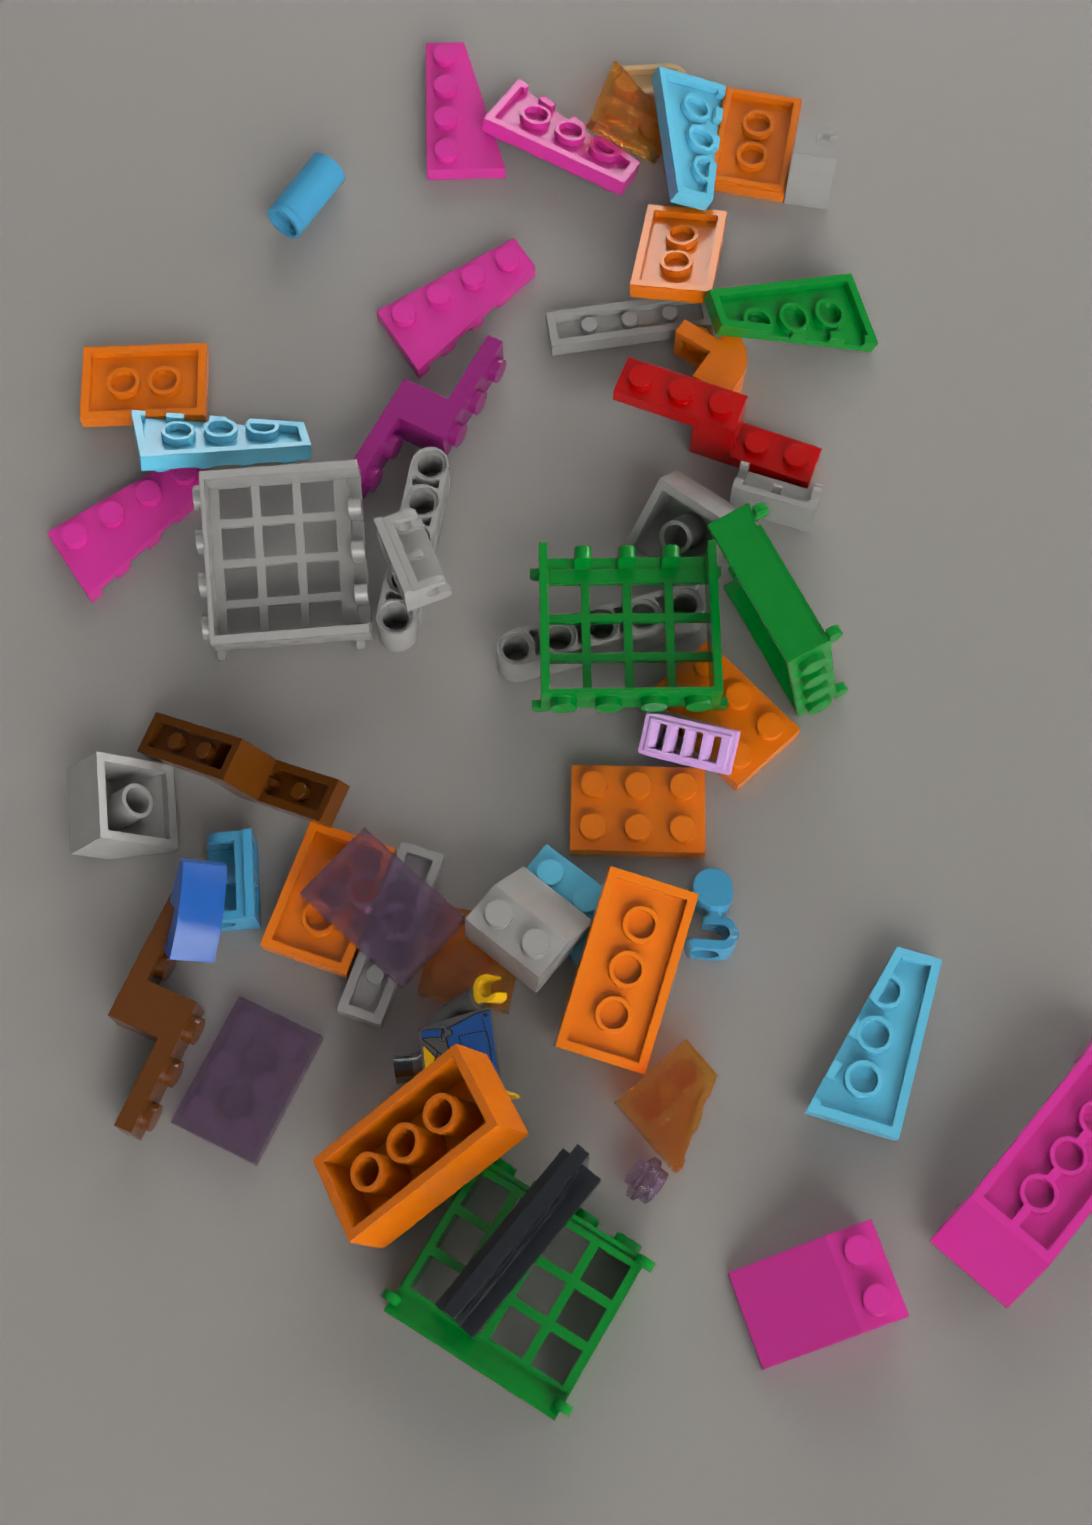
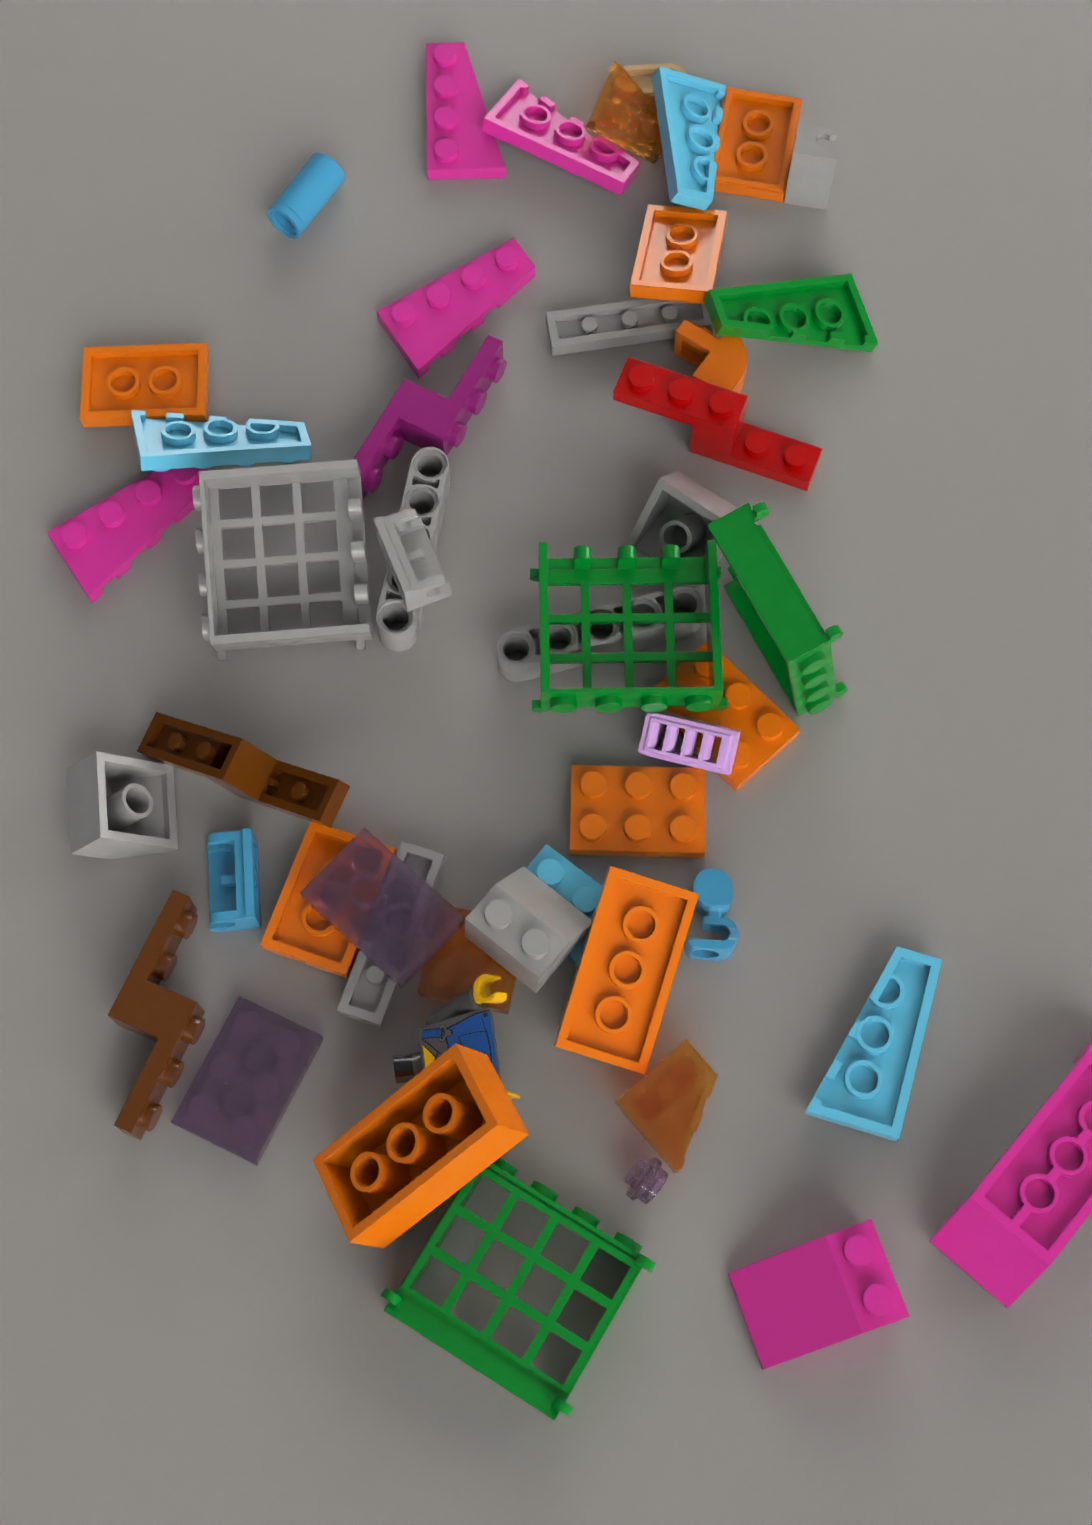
blue slope [164,858,227,963] -> none
black fence [435,1144,601,1339] -> none
light grey hinge [729,461,823,533] -> none

